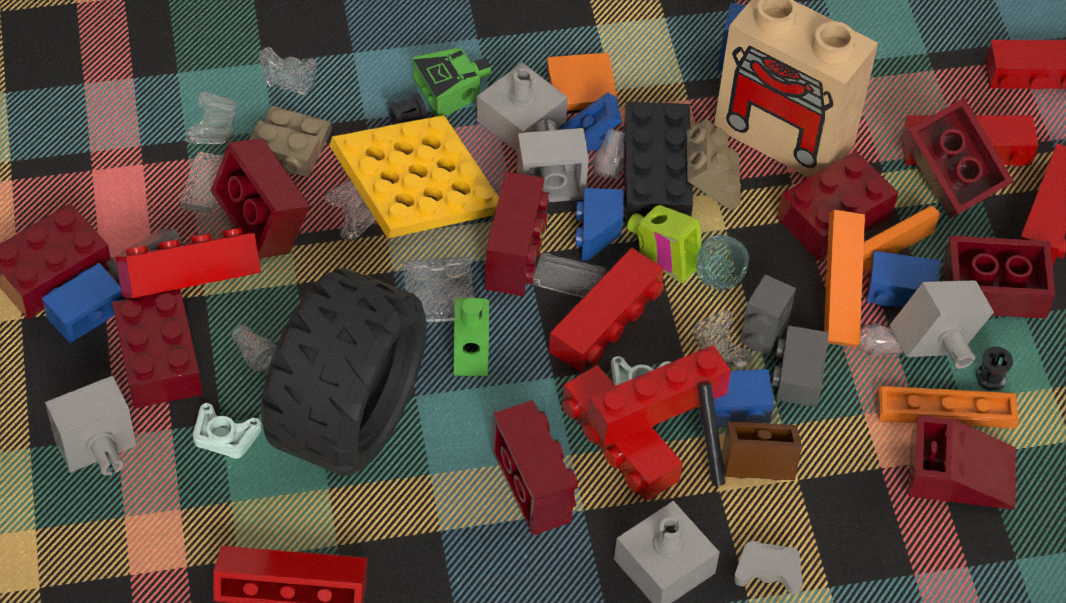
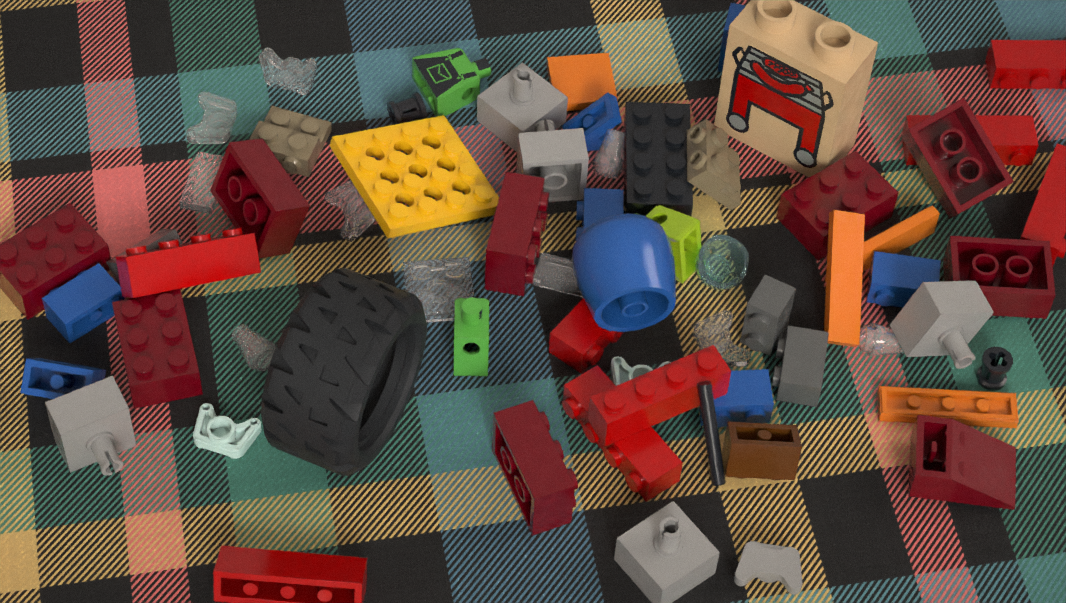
none -> blue brick [20,358,106,399]
none -> blue piece [572,213,676,332]

